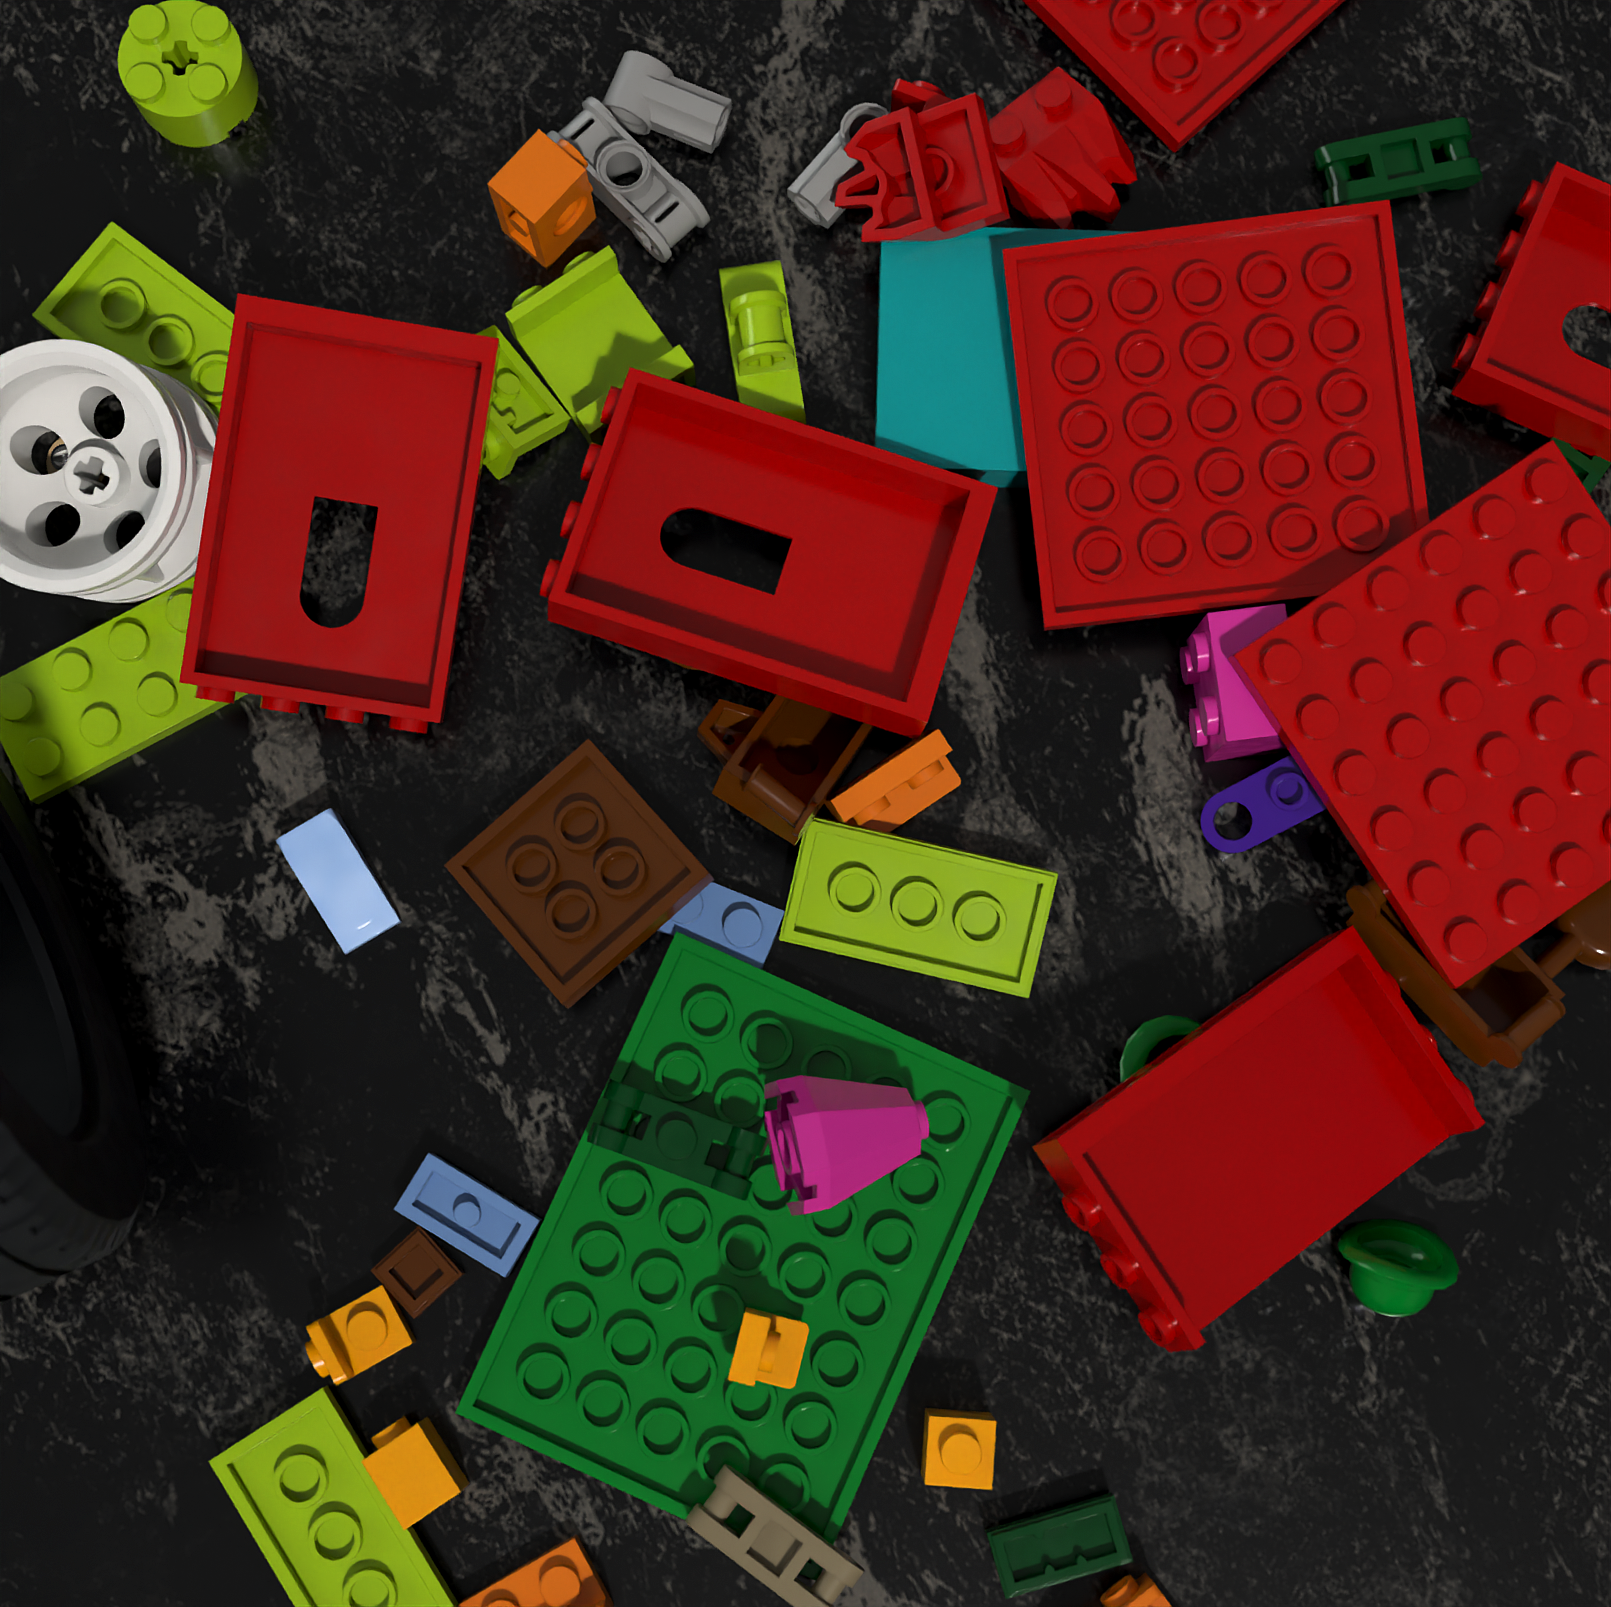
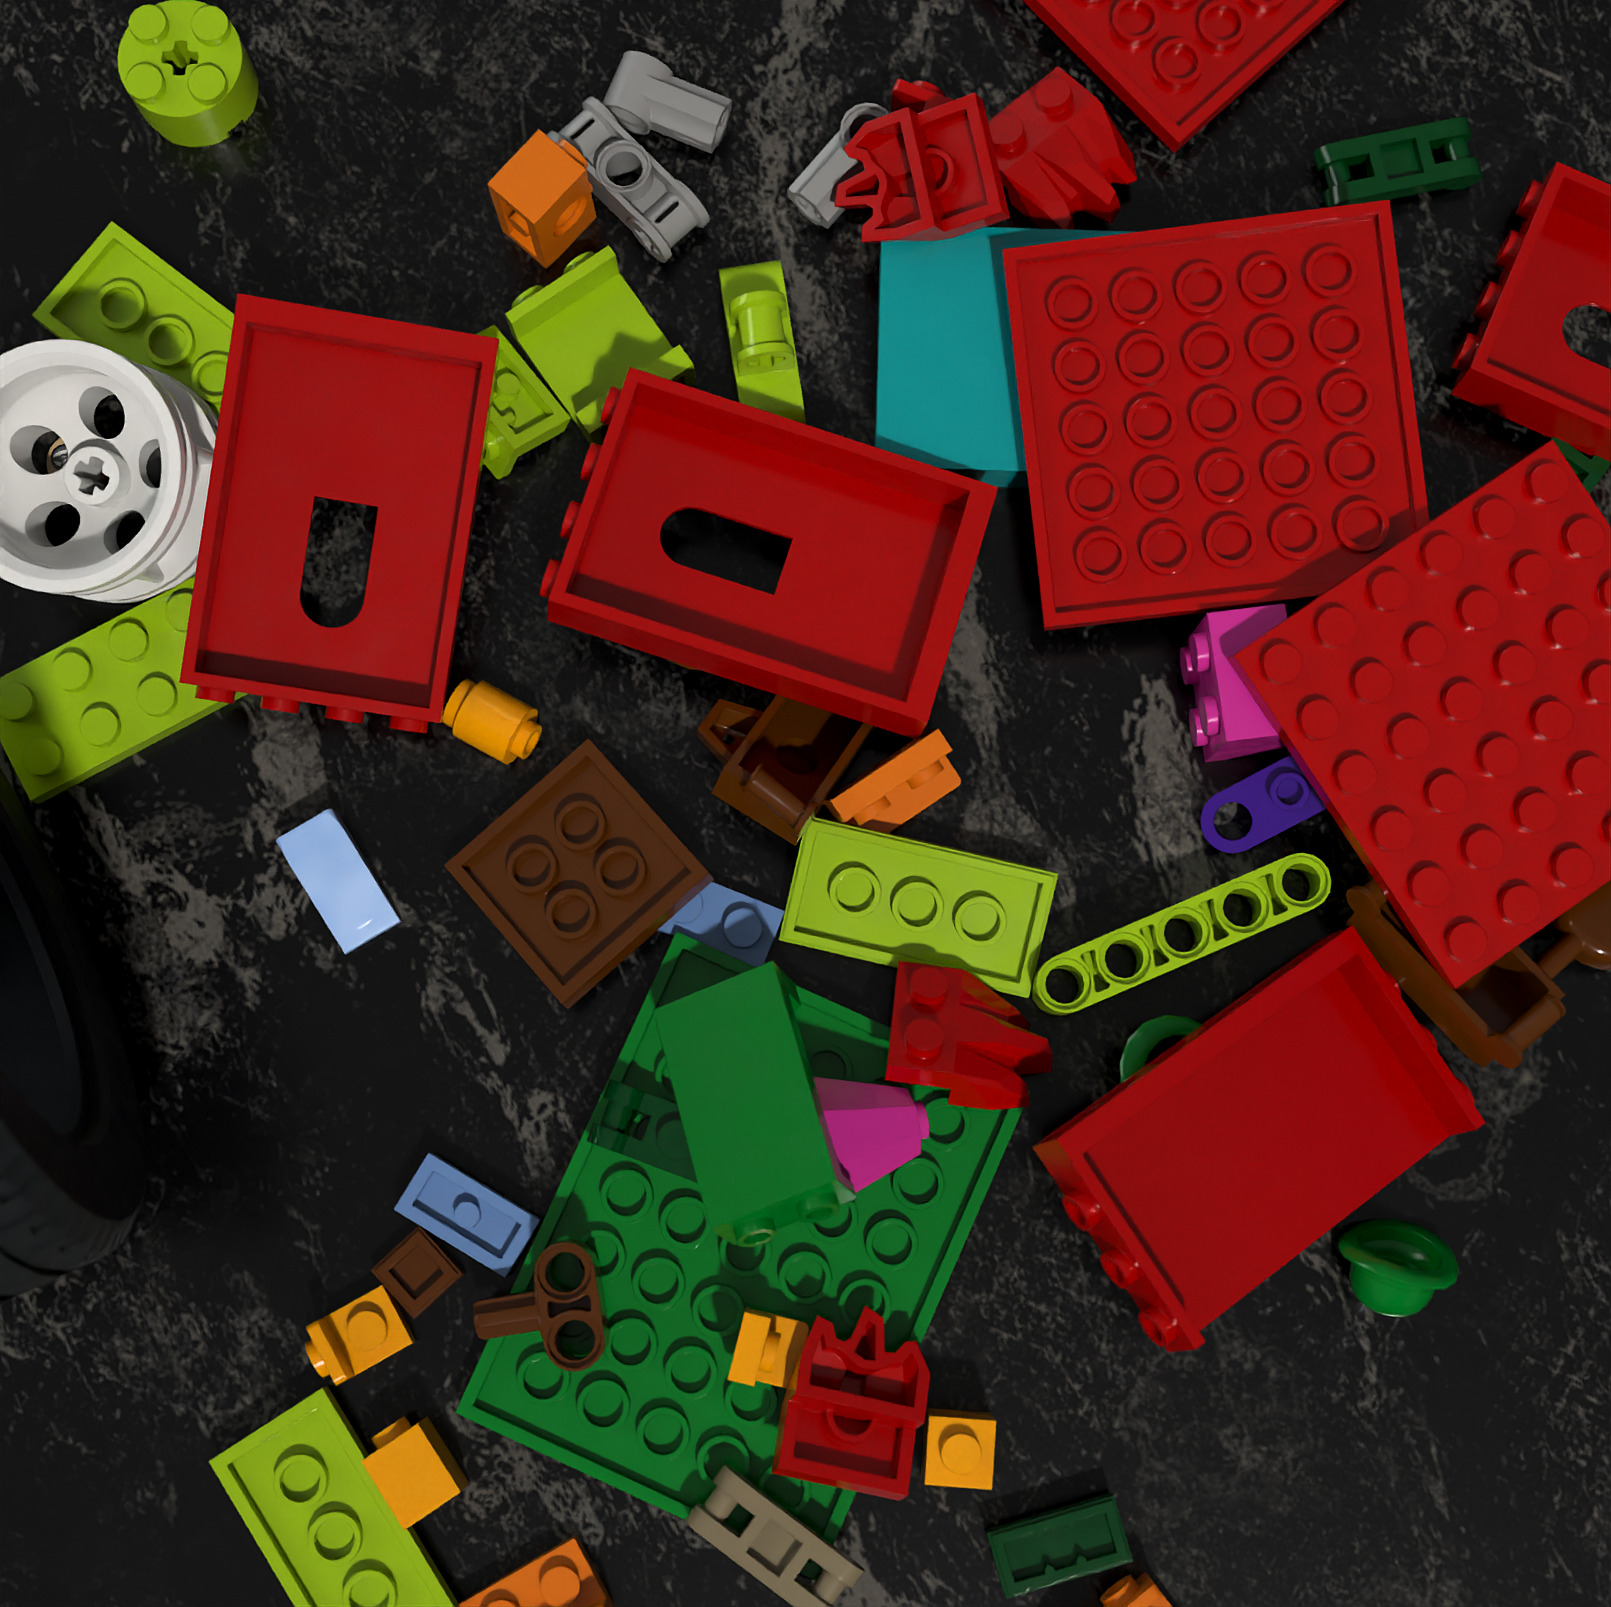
none -> light orange brick [442,679,542,765]
none -> reddish brown beam [473,1240,610,1371]
none -> green panel [653,961,857,1247]
none -> red plate [771,1305,930,1501]
none -> red plate [885,961,1053,1110]
none -> lime beam [1031,853,1332,1017]

